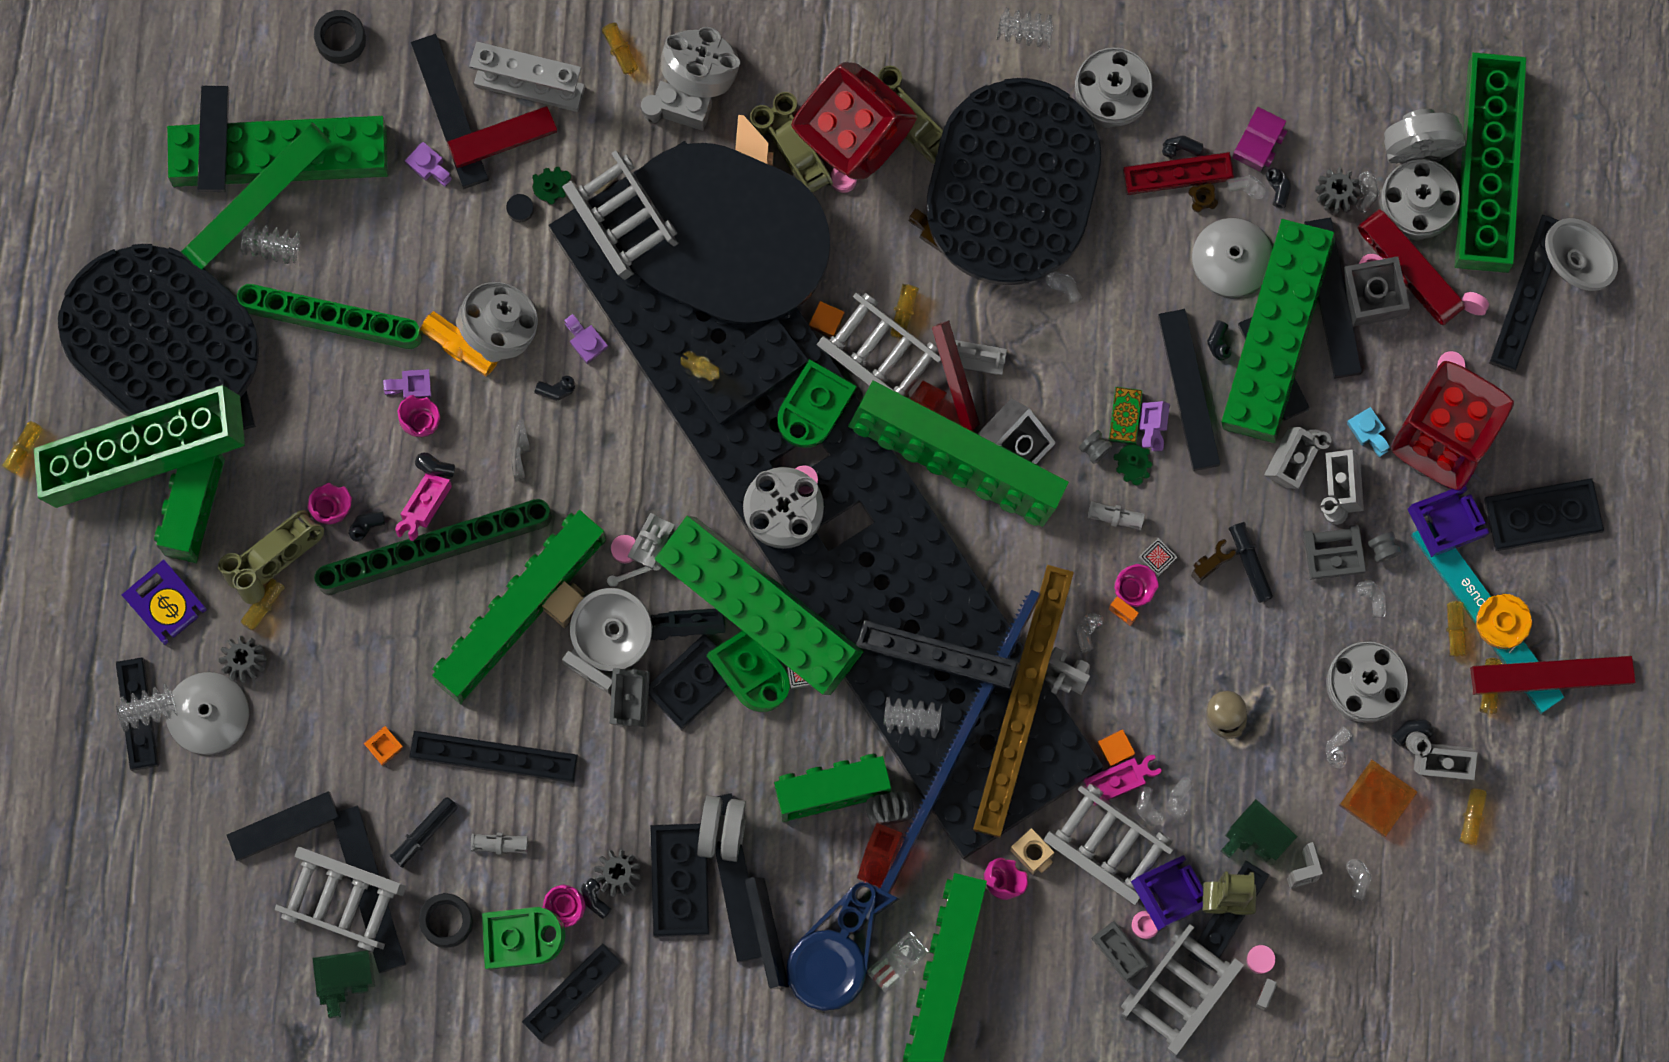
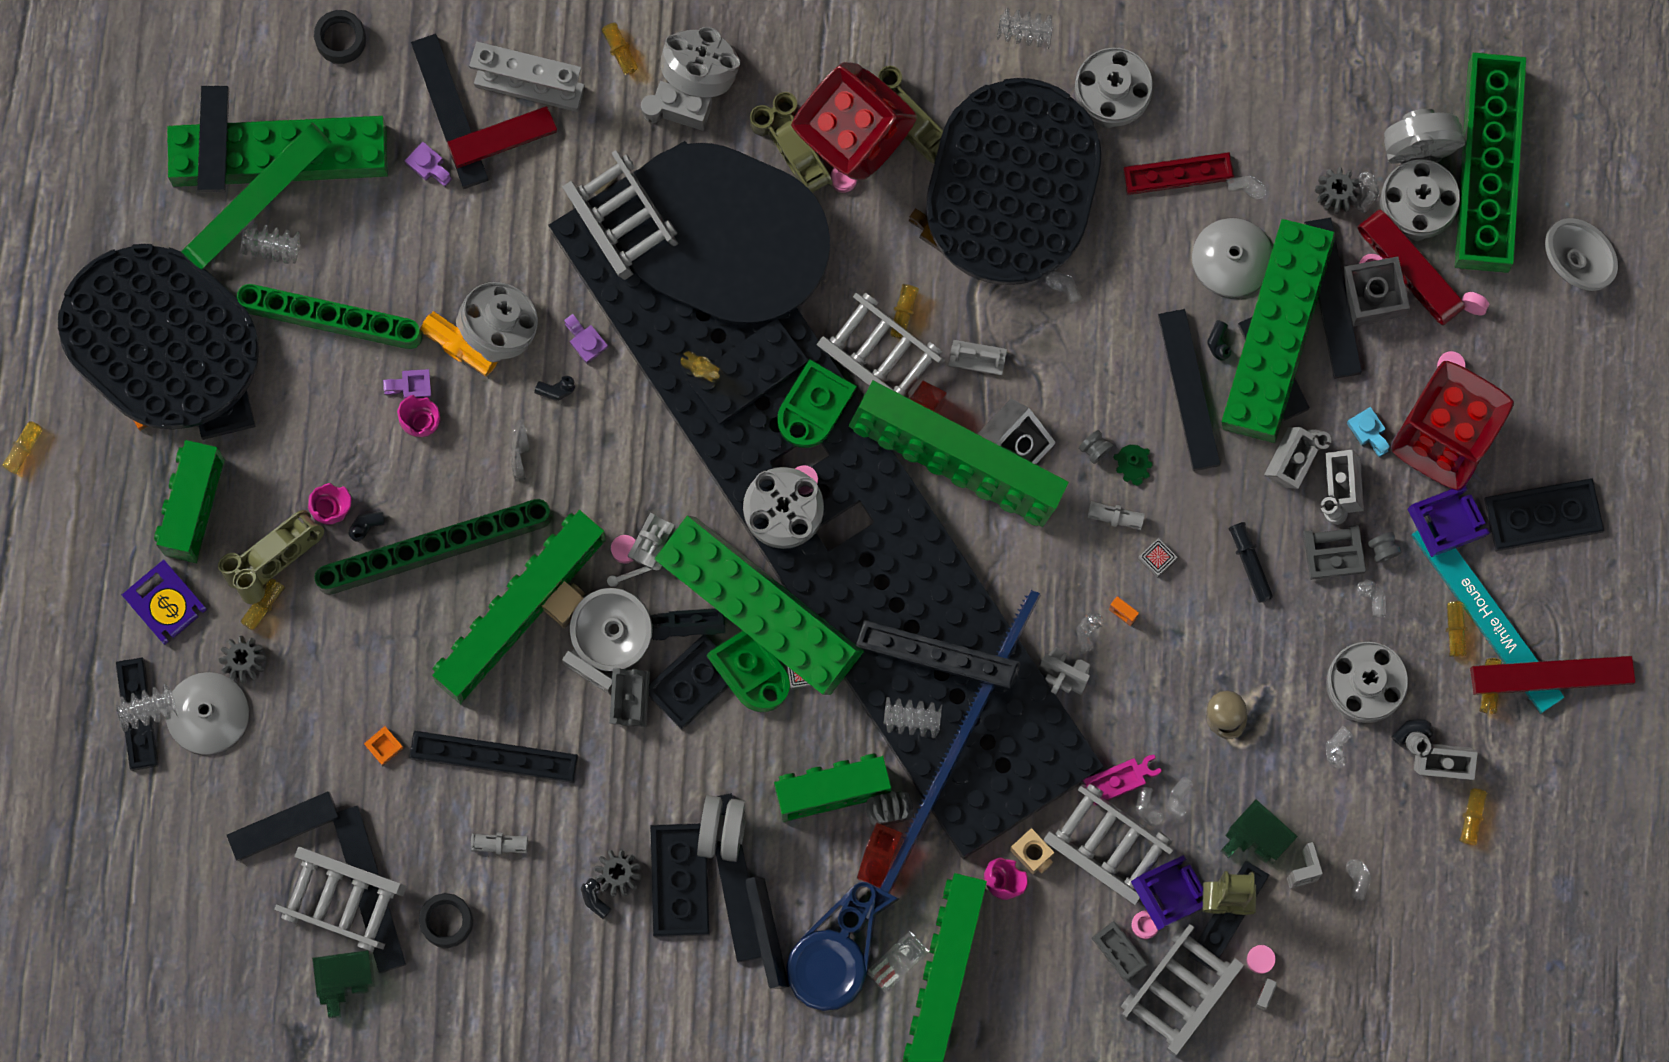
green brick [34,385,245,508] -> none
black axle [390,797,458,868] -> none
dark pink plate [395,474,452,541] -> none
black arm [415,452,455,477] -> none
green tile [482,907,566,970] -> none
black tile [506,194,534,222] -> none
black tile [522,943,622,1042] -> none
dark green piece [532,167,571,205] -> none
dark pink hair [543,884,586,928] -> none
light nougat slope [735,115,774,166] -> none
orange tile [809,301,845,337] -> none
dark red tile [932,320,980,430] -> none
pearl gold plate [973,565,1074,838] -> none
orange tile [1098,729,1135,768] -> none
tile [1108,387,1142,445] -> none
dark pink hair [1114,564,1159,608] -> none
medium lavender plate [1139,401,1170,451] -> none
black arm [1162,135,1203,158] -> none
dark brown plate [1189,184,1218,212] -> none
dark brown plate [1191,539,1236,584] -> none
magenta brick [1232,107,1288,172] -> none
black arm [1266,168,1291,208] -> none
clear orange plate [1339,760,1417,838] -> none
light orange tile [1476,594,1532,649] -> none
black tile [1489,214,1560,373] -> none

